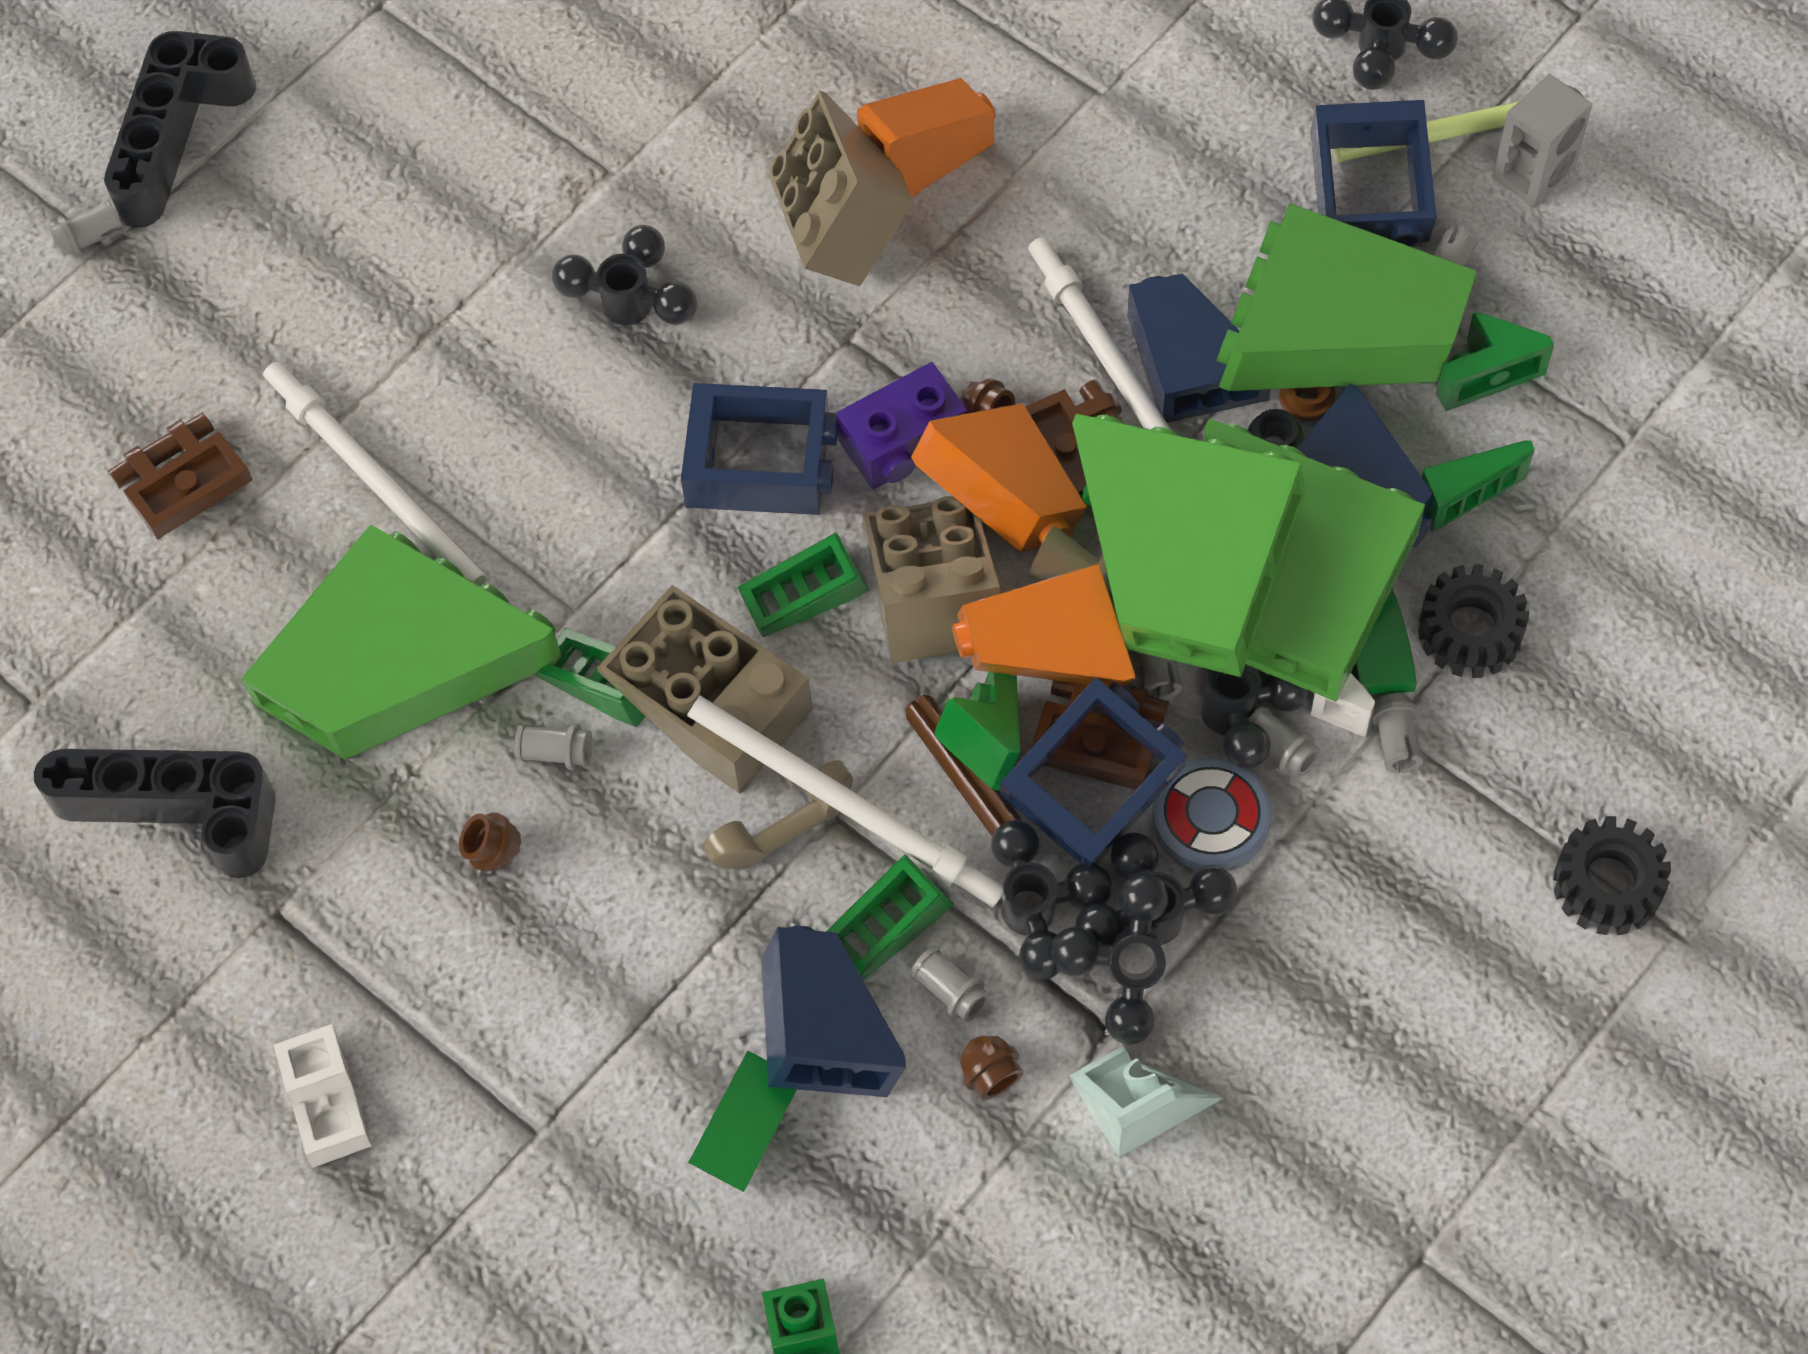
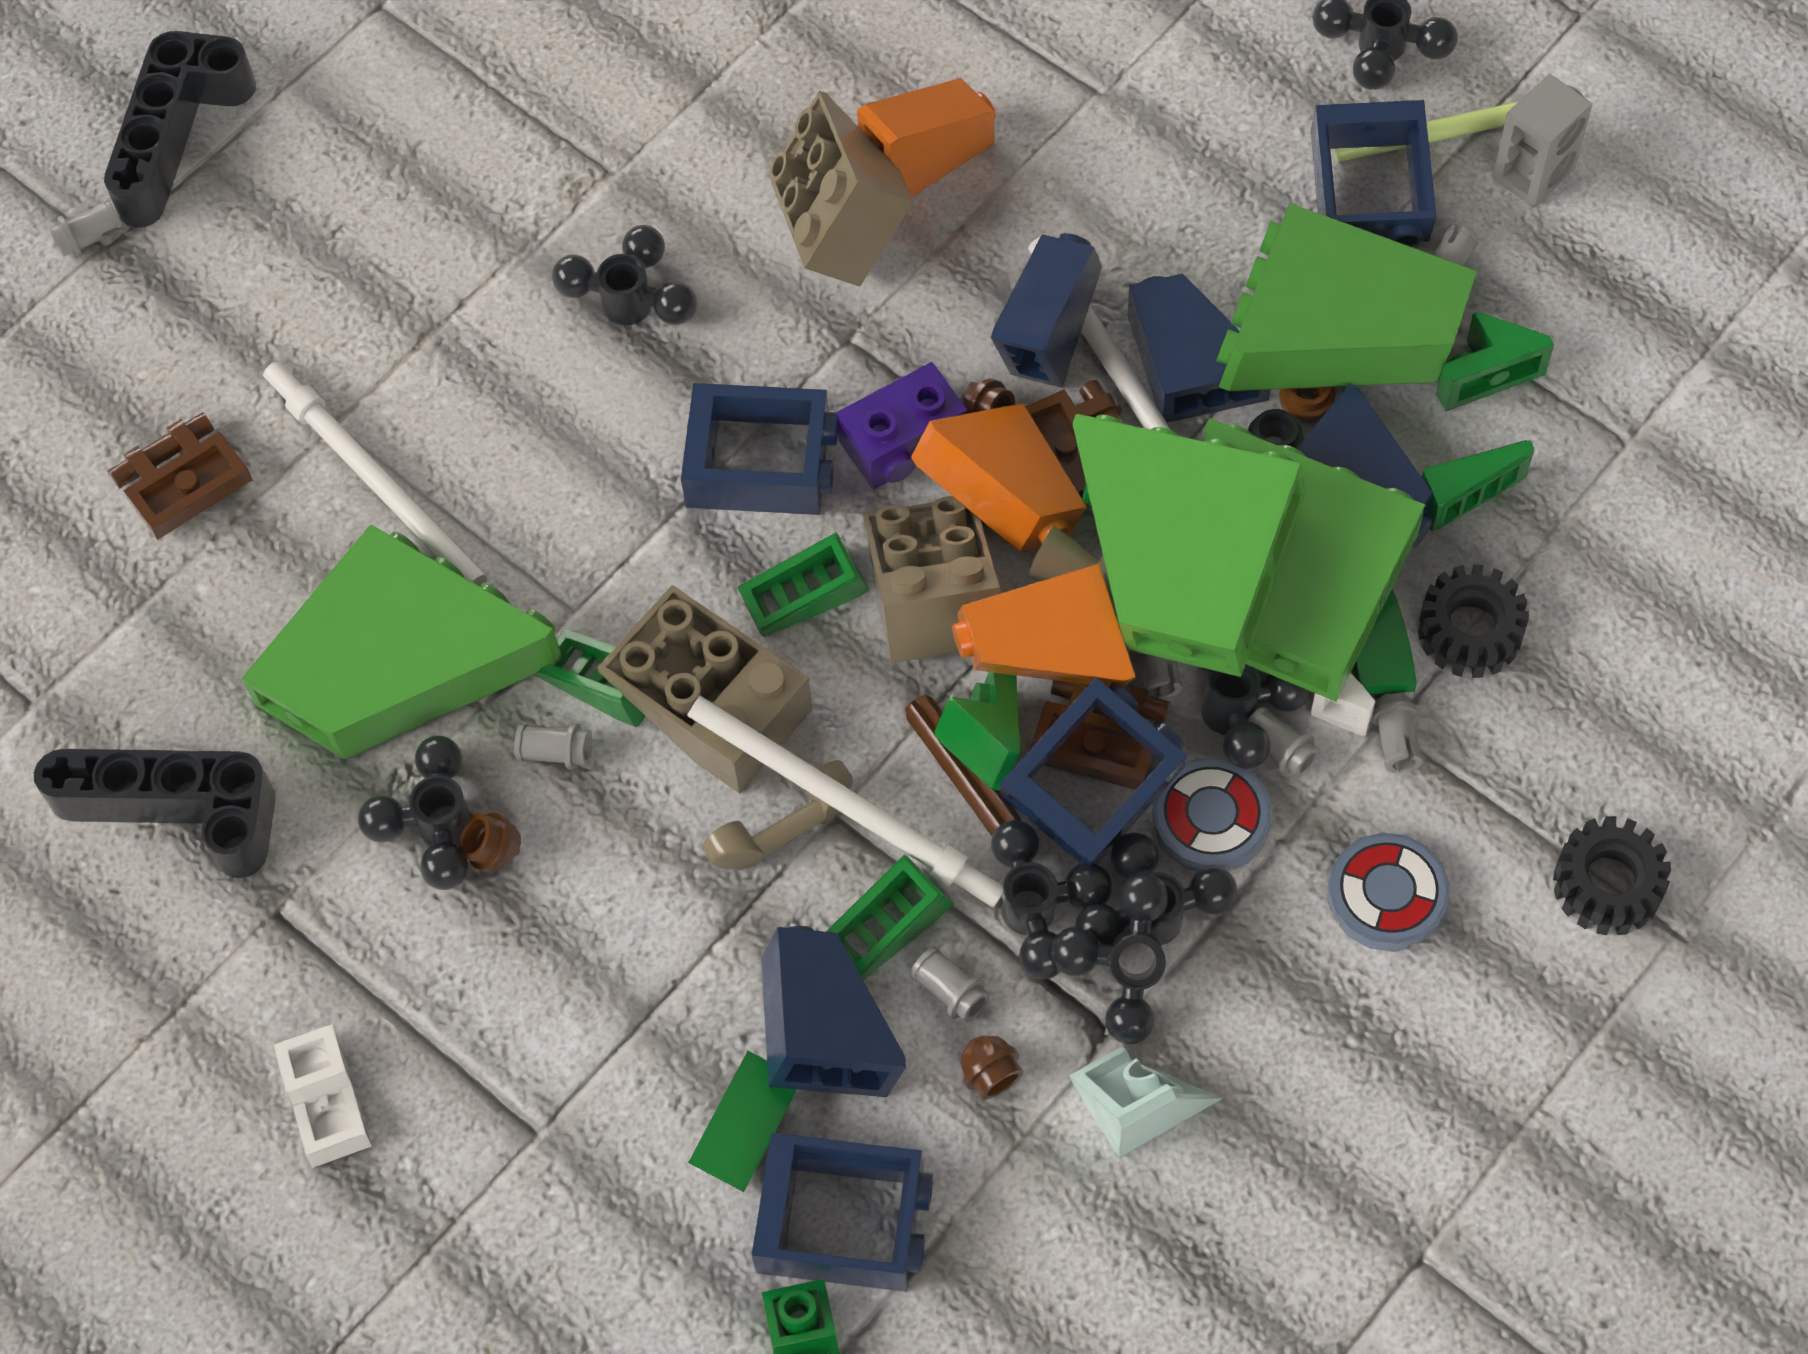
none -> black piece [358,735,472,890]
none -> dark blue window [752,1133,934,1292]
none -> dark blue slope [991,233,1102,388]
none -> tile [1327,832,1450,952]

